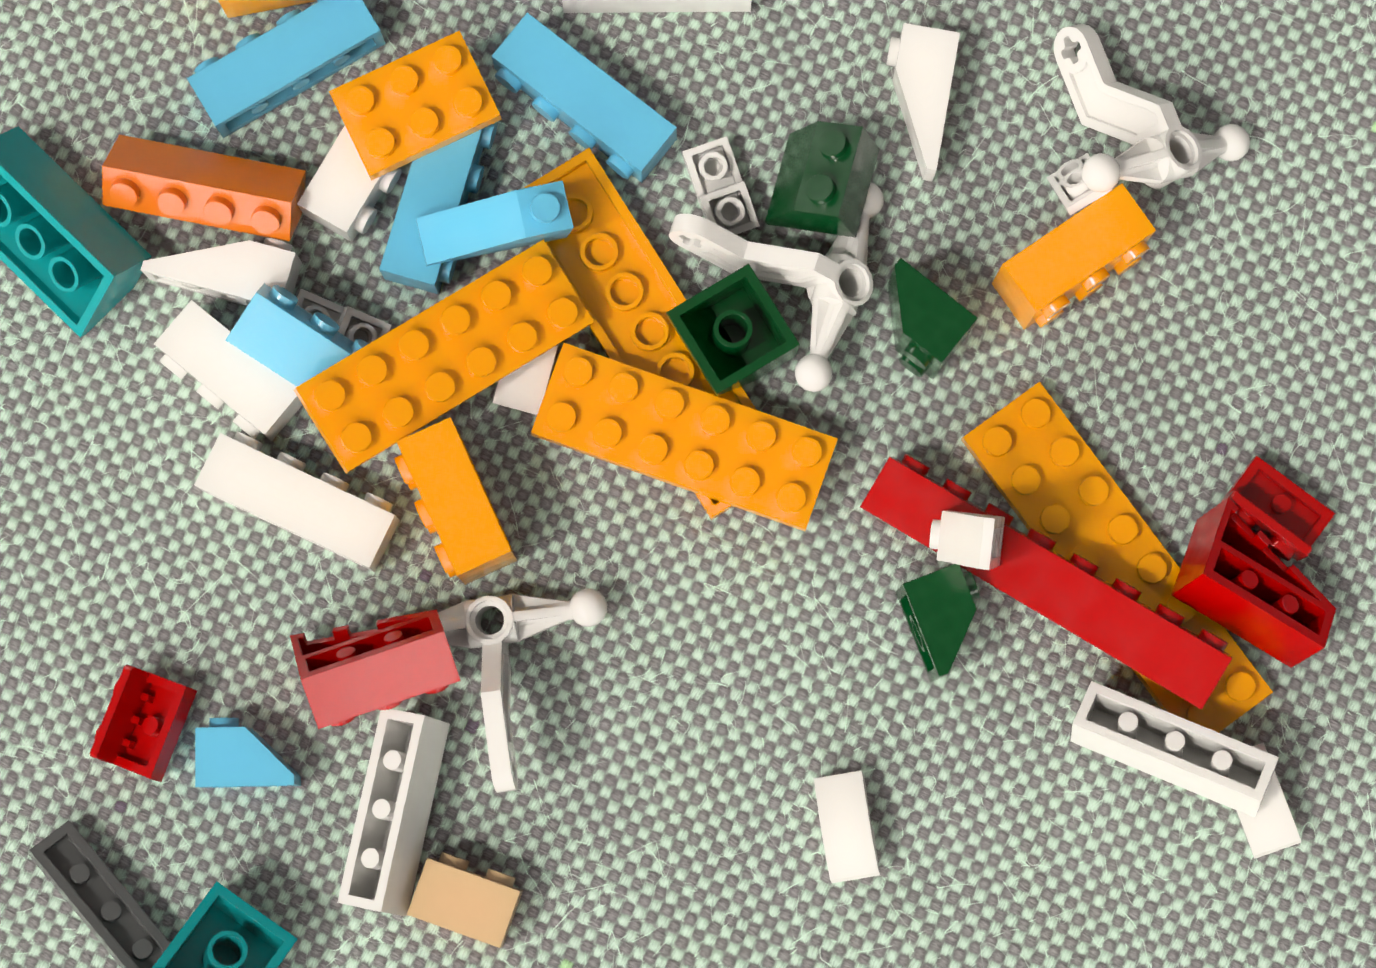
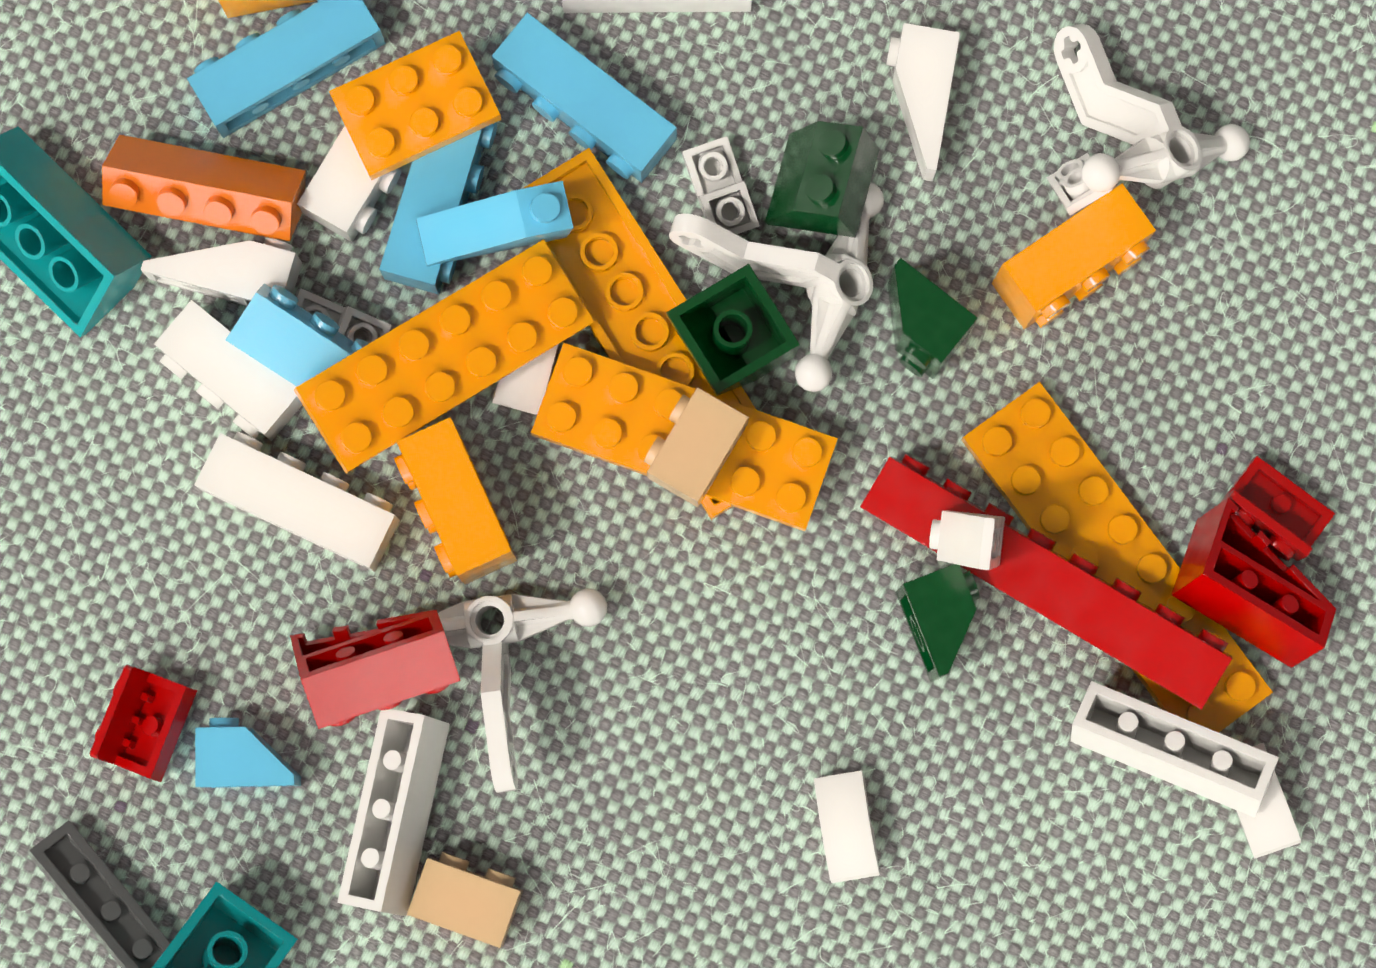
none -> tan brick [644,387,749,507]

